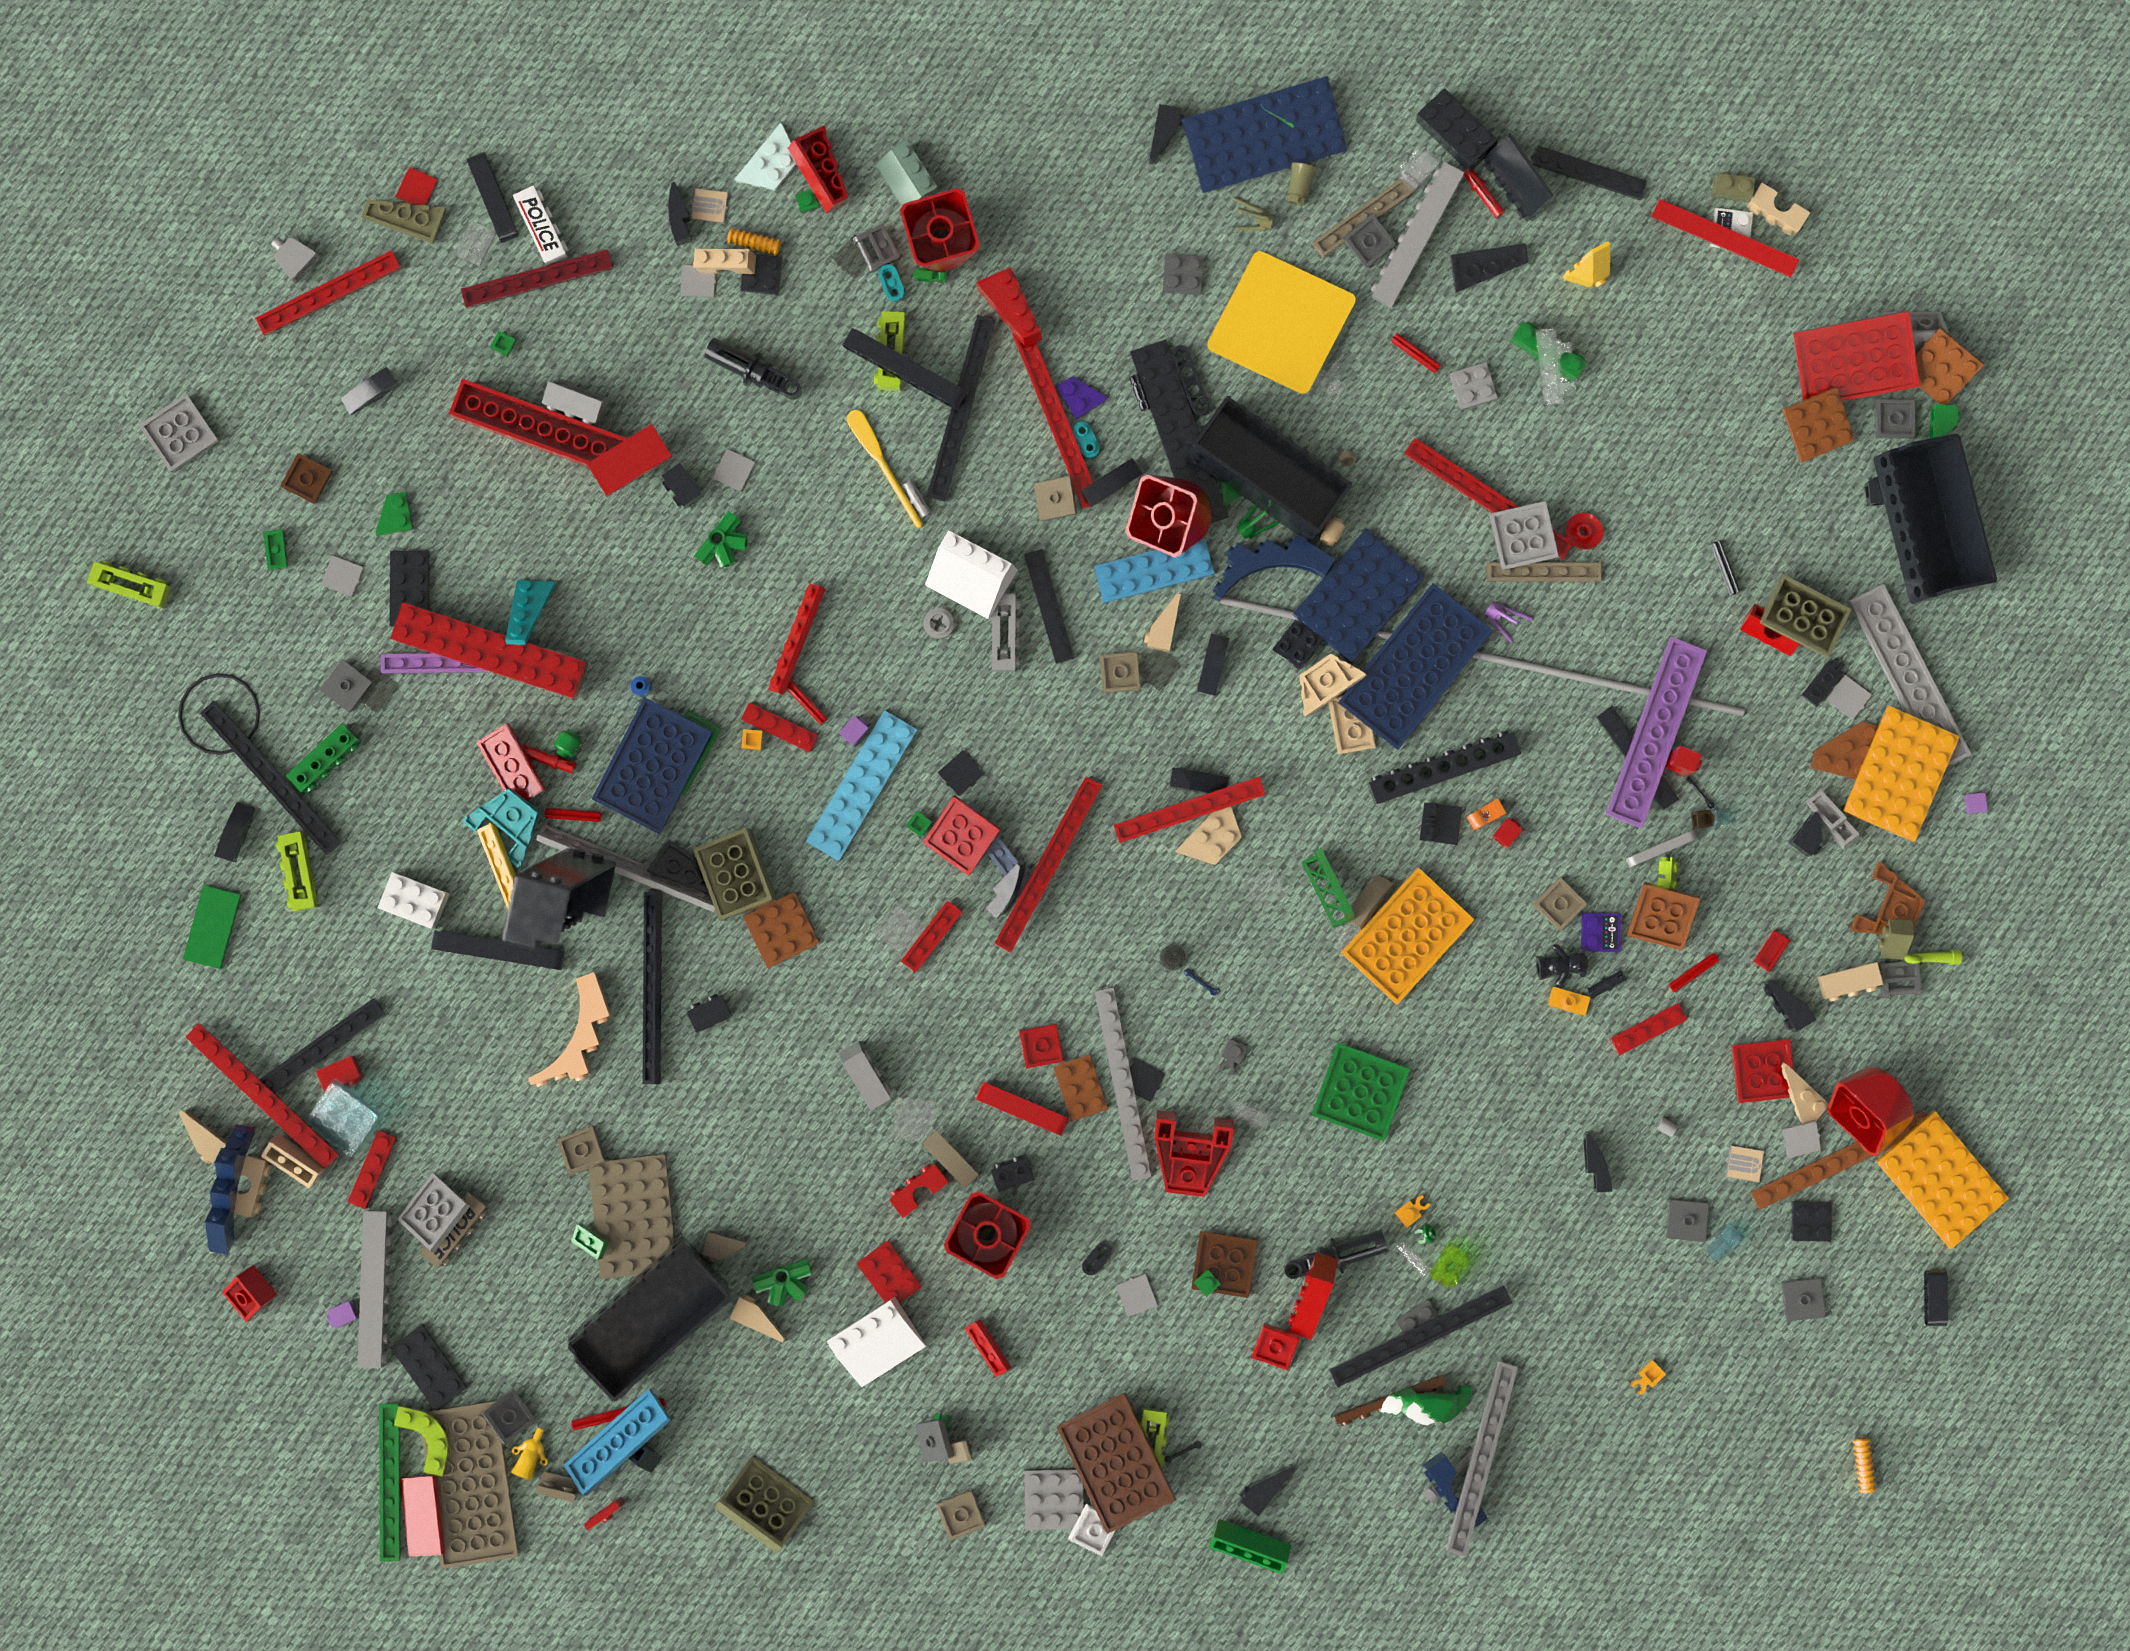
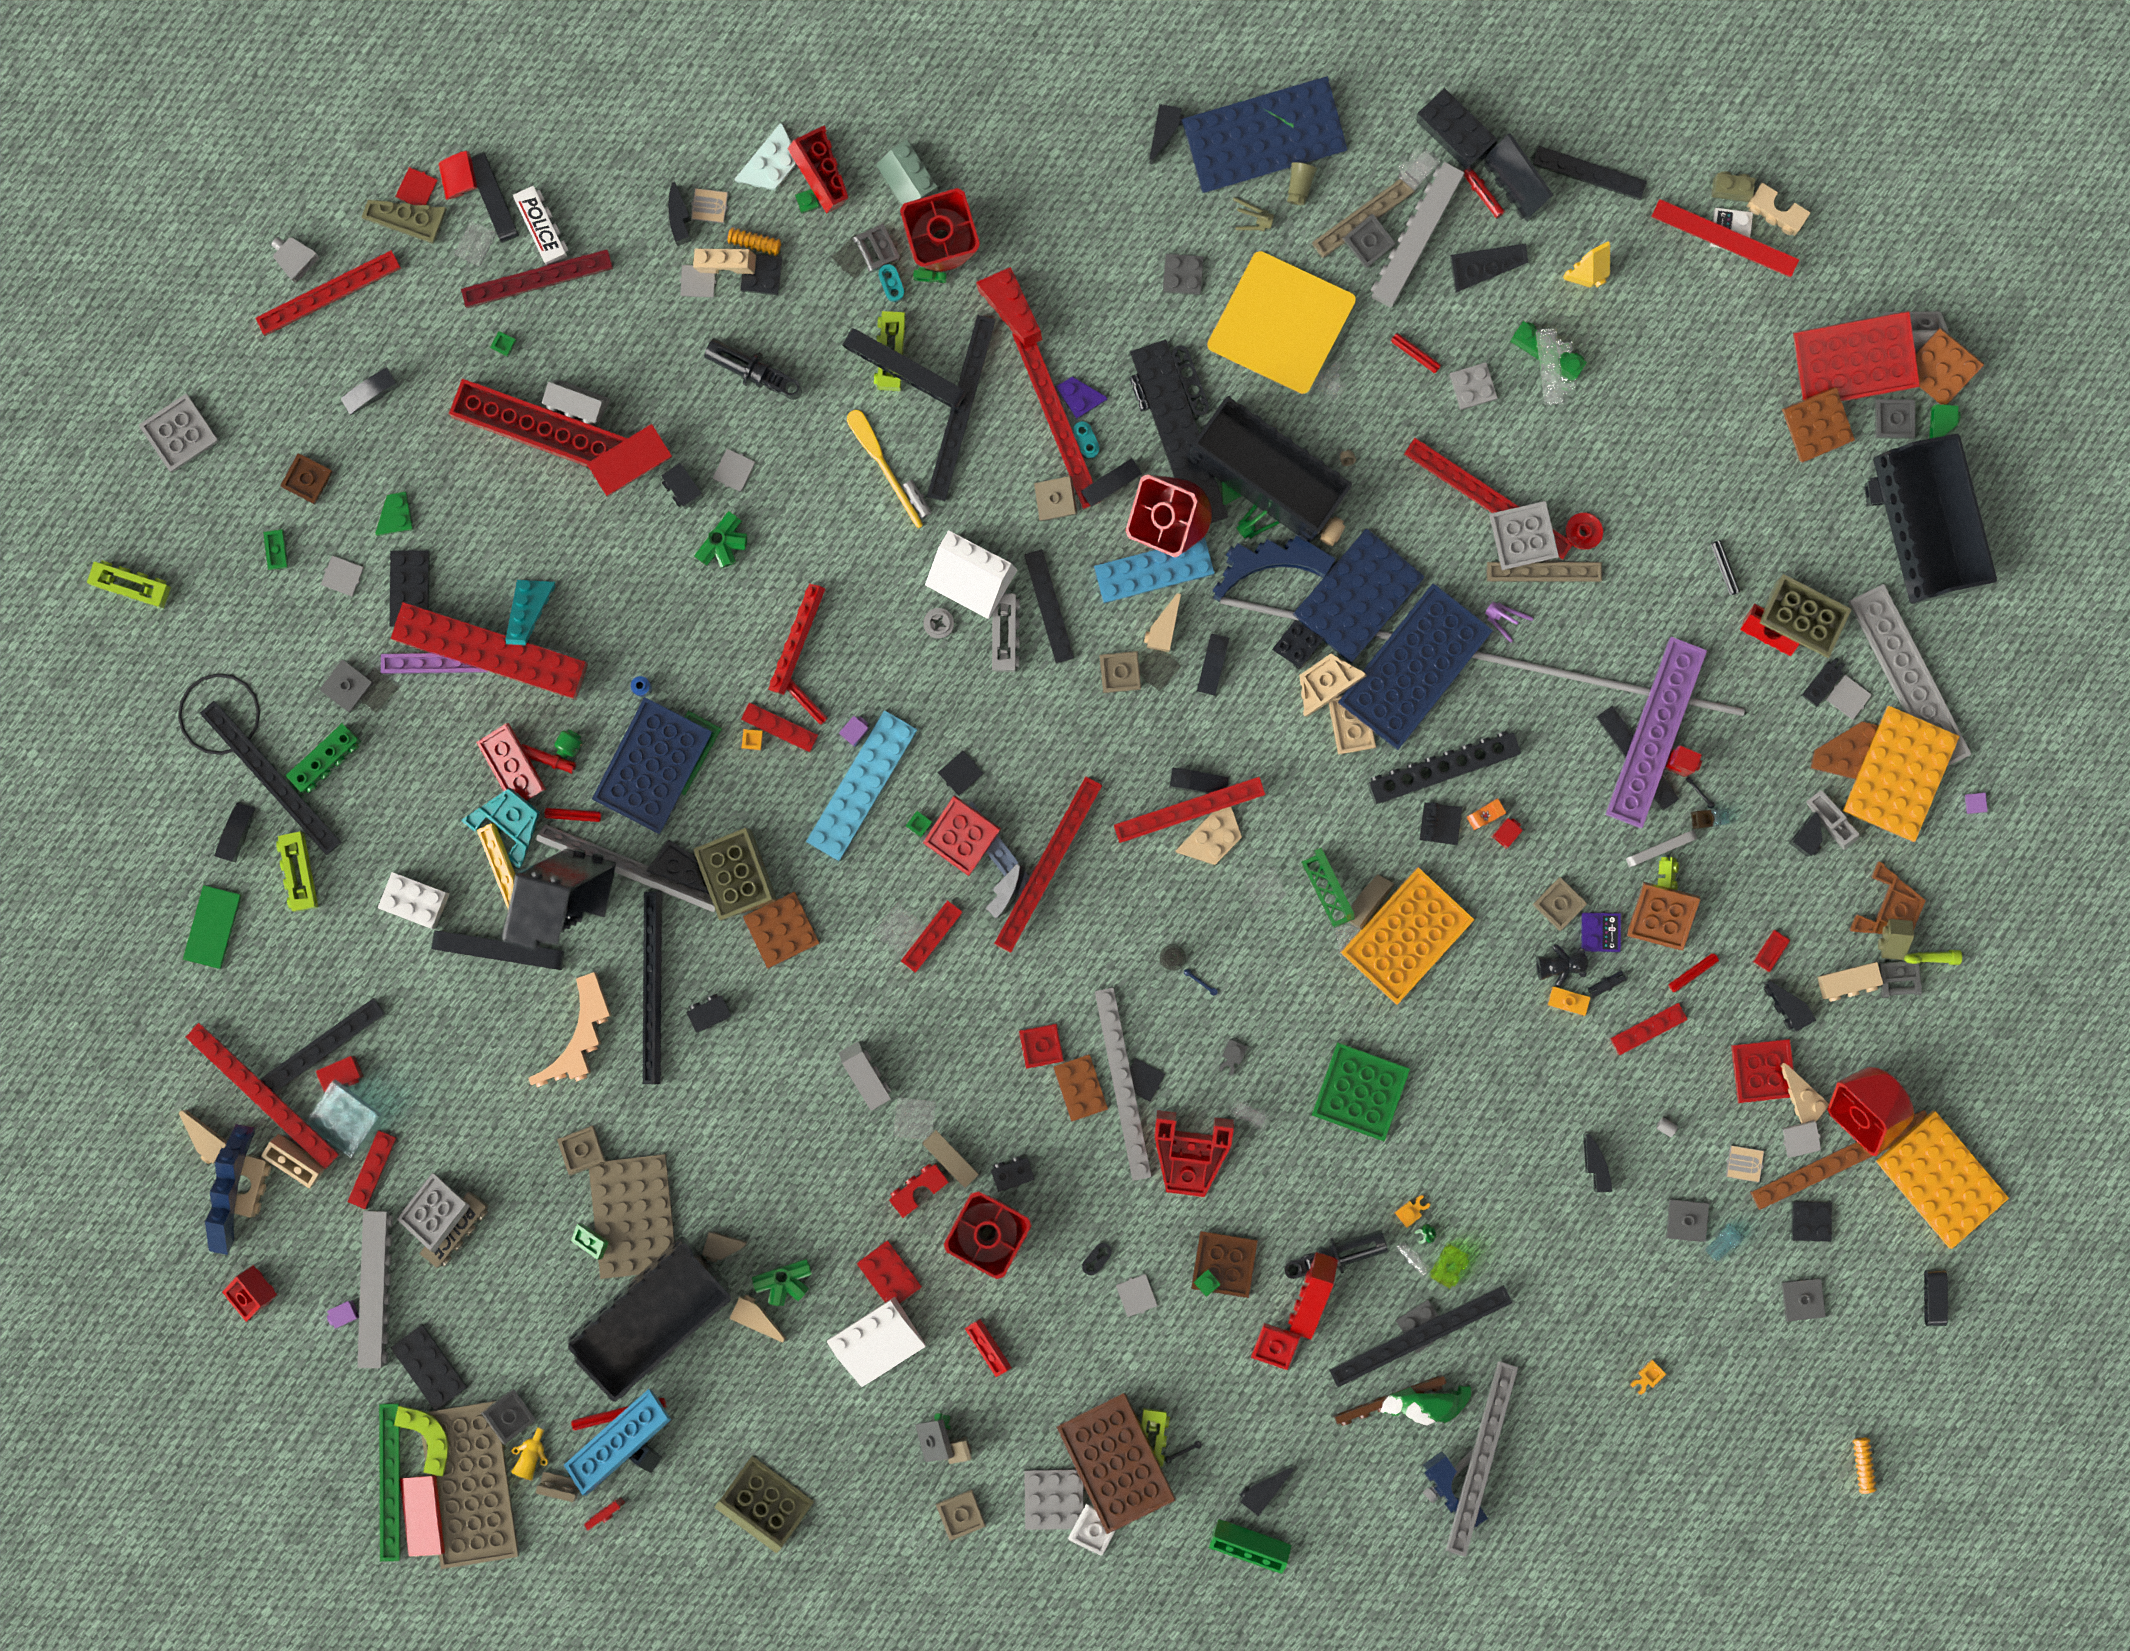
red beam [976,1081,1070,1136] -> none
none -> slope [438,150,477,200]

